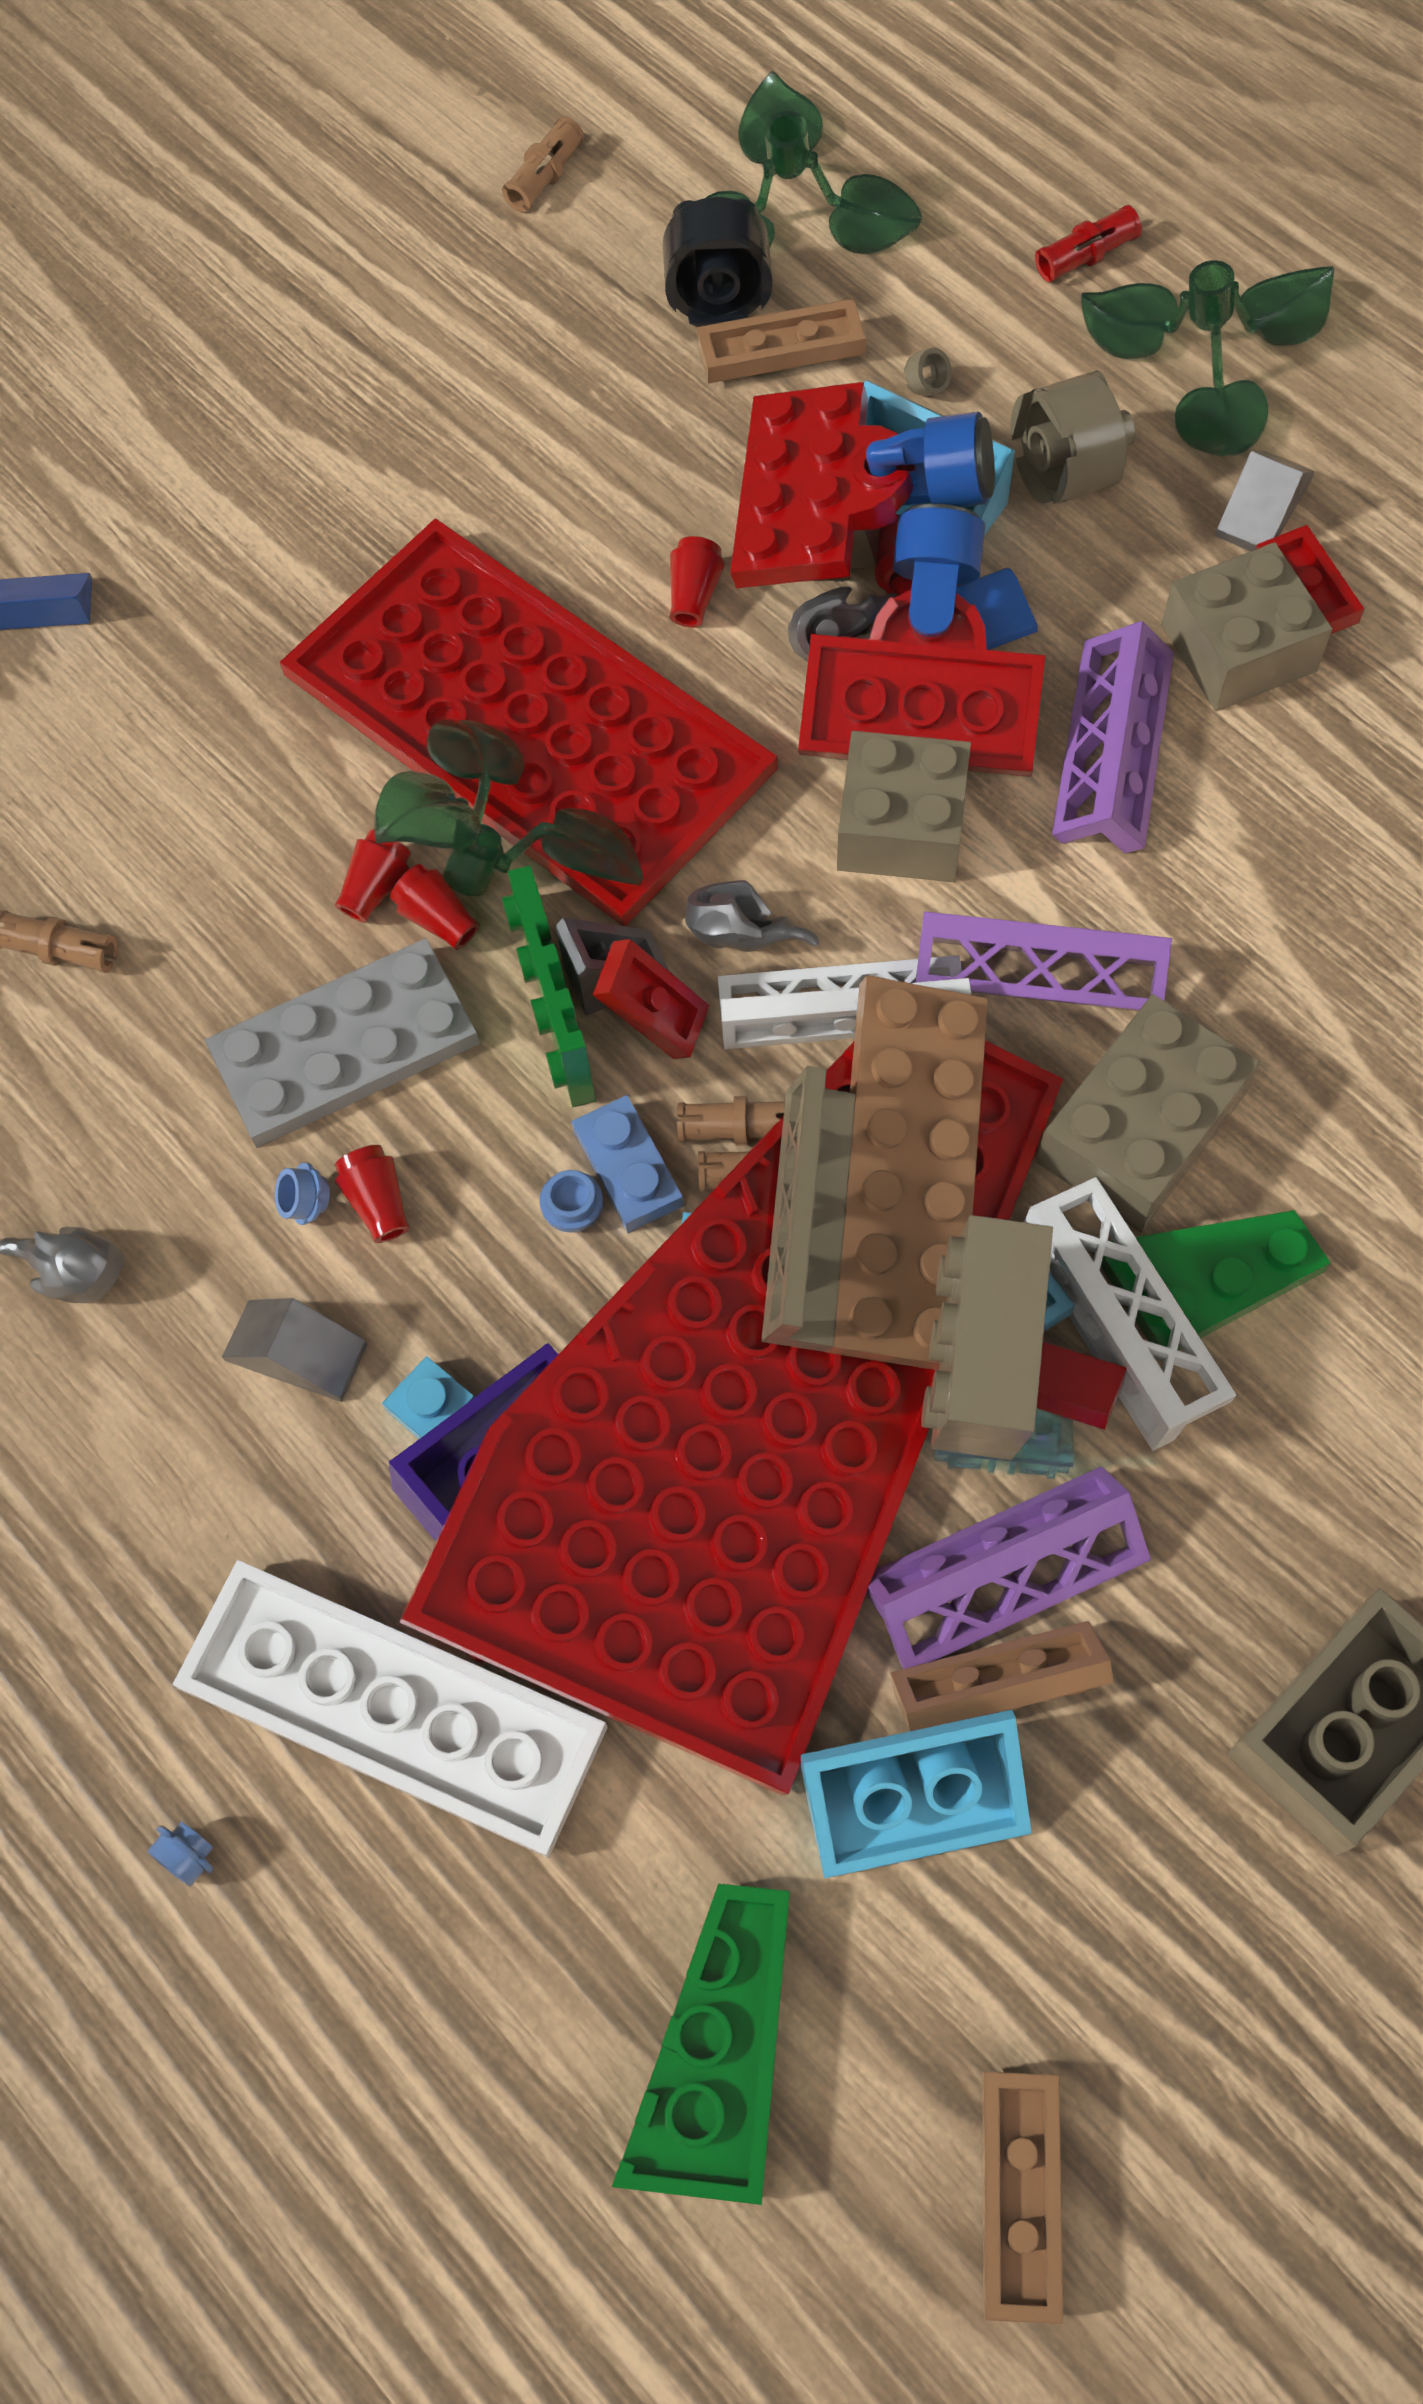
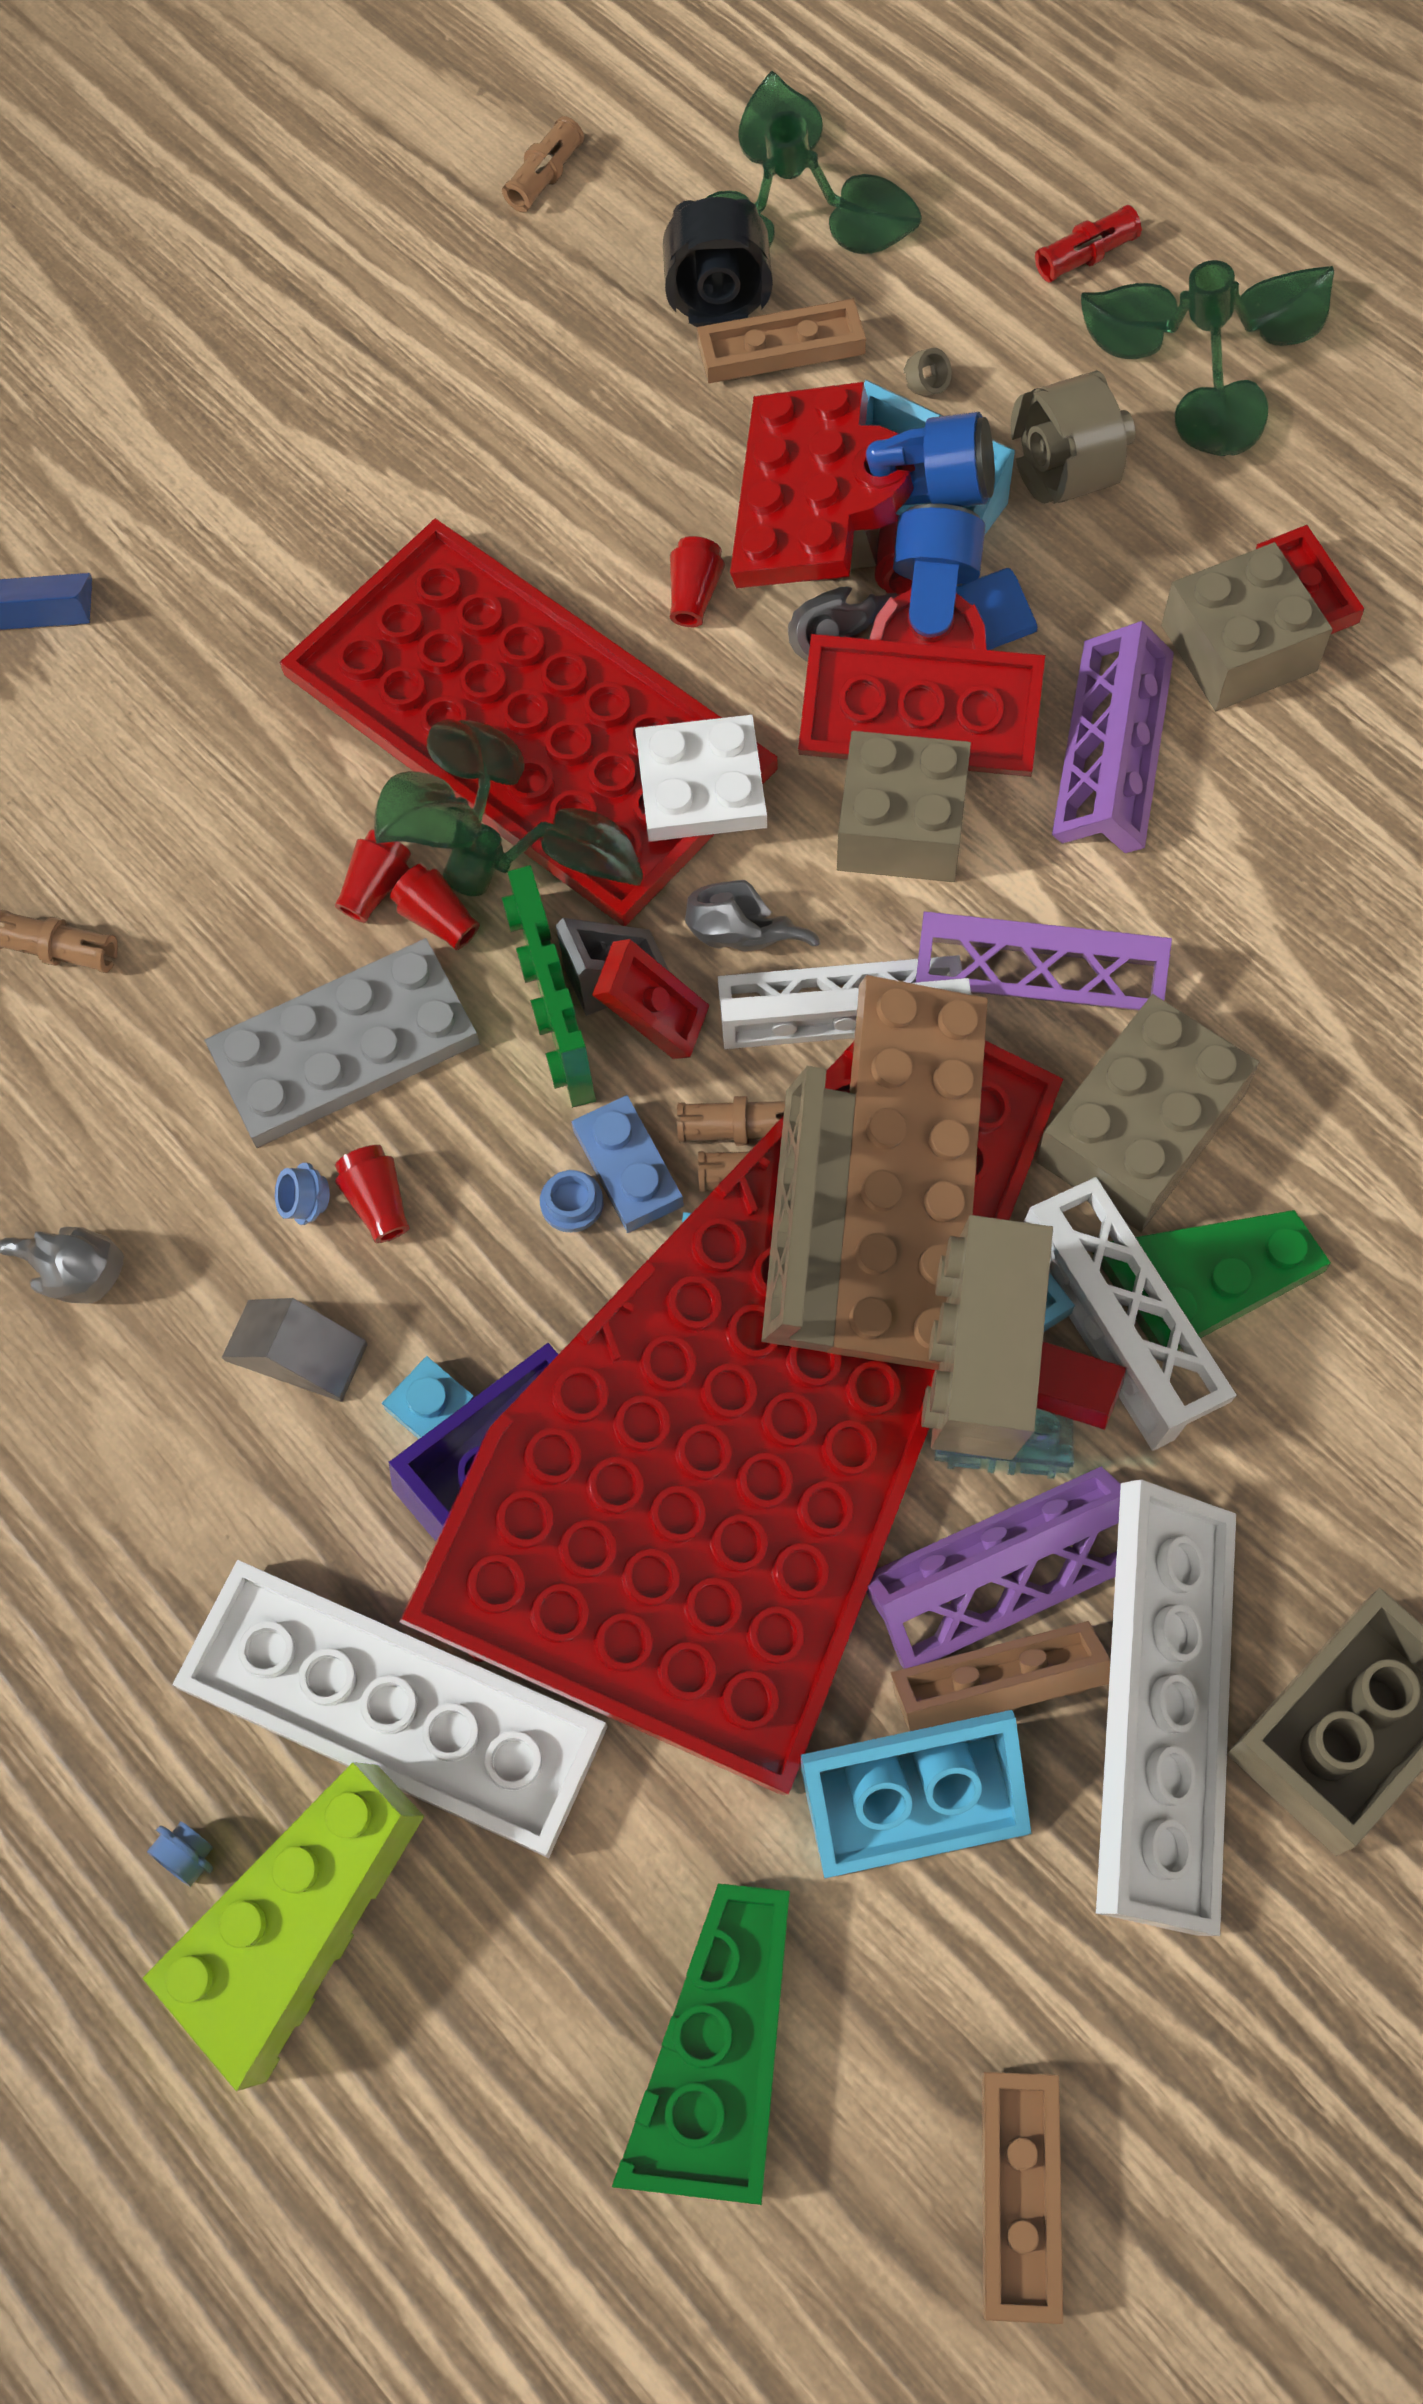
slope [1215,450,1314,551] -> none
none -> lime wedge [142,1762,424,2091]
none -> white plate [635,715,767,842]
none -> white plate [1096,1480,1236,1936]

